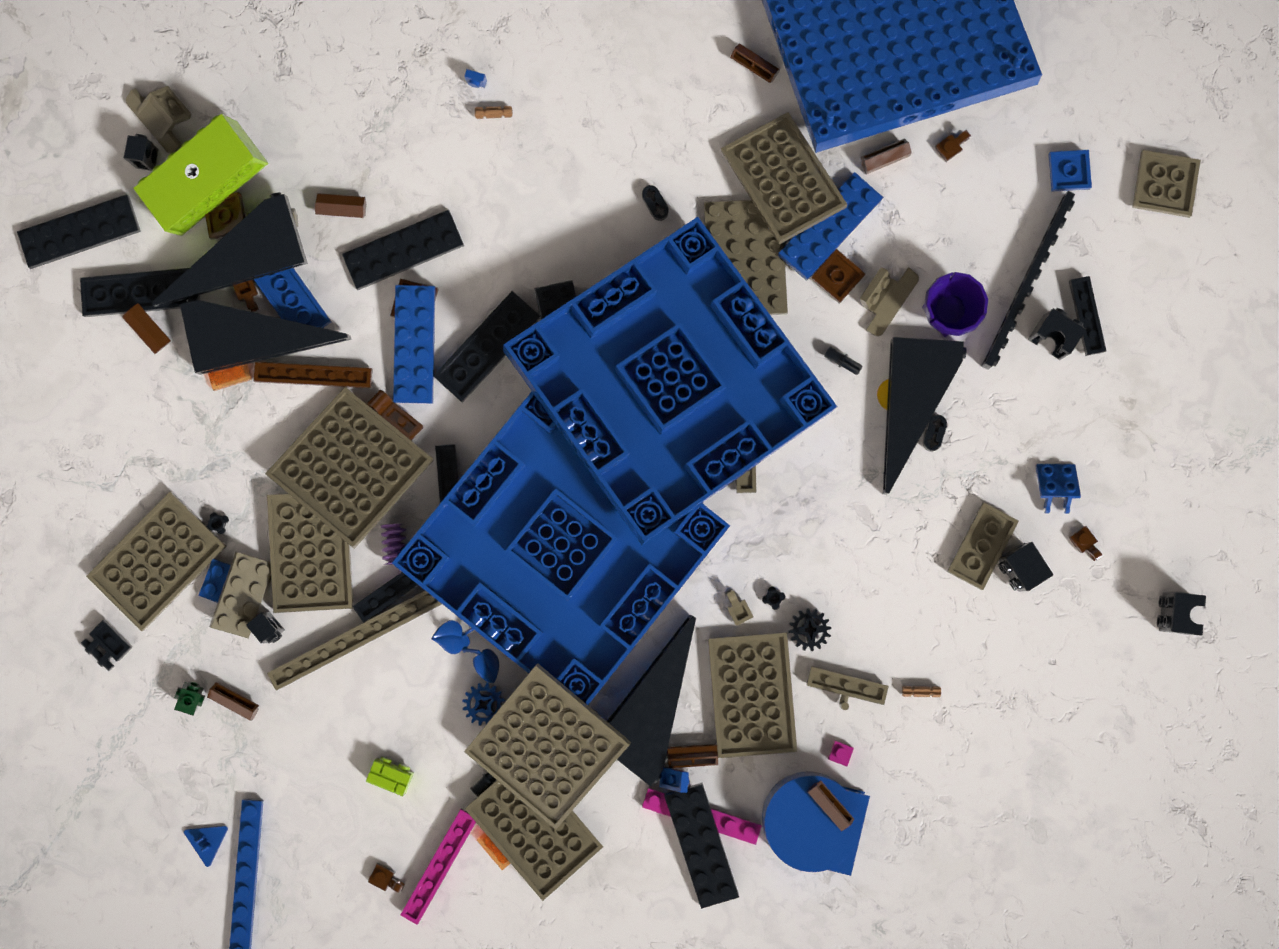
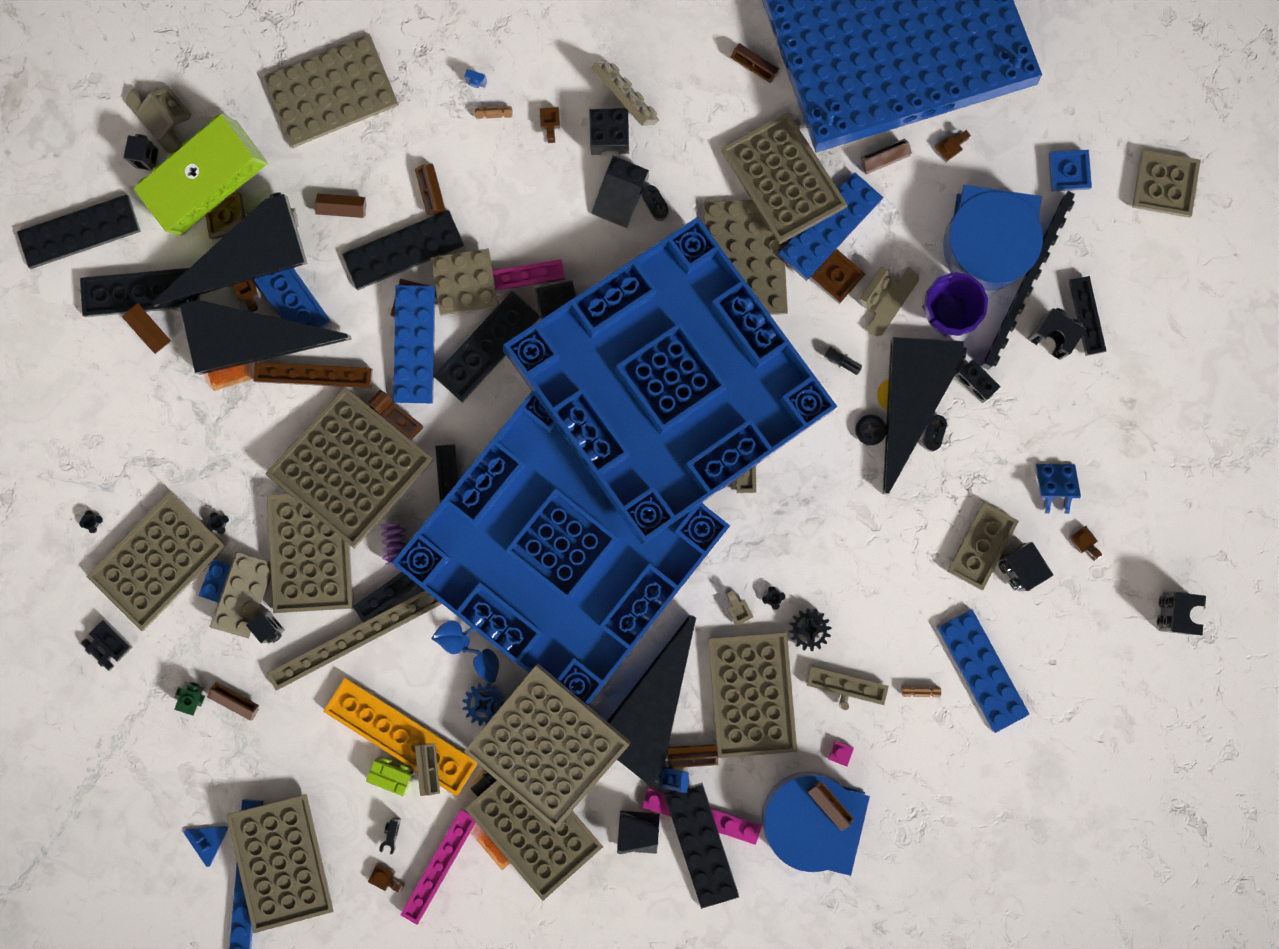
none -> black plate [79,510,103,533]
none -> dark tan plate [227,794,334,933]
none -> dark tan plate [263,34,399,148]
none -> light orange plate [323,678,478,796]
none -> black plate [379,817,401,854]
none -> reddish brown piece [415,164,446,215]
none -> dark tan piece [415,743,440,796]
none -> dark tan plate [431,248,498,316]
none -> dark pink plate [493,259,565,291]
none -> reddish brown plate [540,107,560,143]
none -> black piece [589,108,629,155]
none -> dark tan plate [591,62,659,126]
none -> black slope [591,156,649,228]
none -> black piece [617,811,660,854]
none -> black gear [855,414,887,446]
none -> blue plate [937,609,1030,733]
none -> blue brick [943,185,1043,291]
none -> black brick [955,359,1001,403]

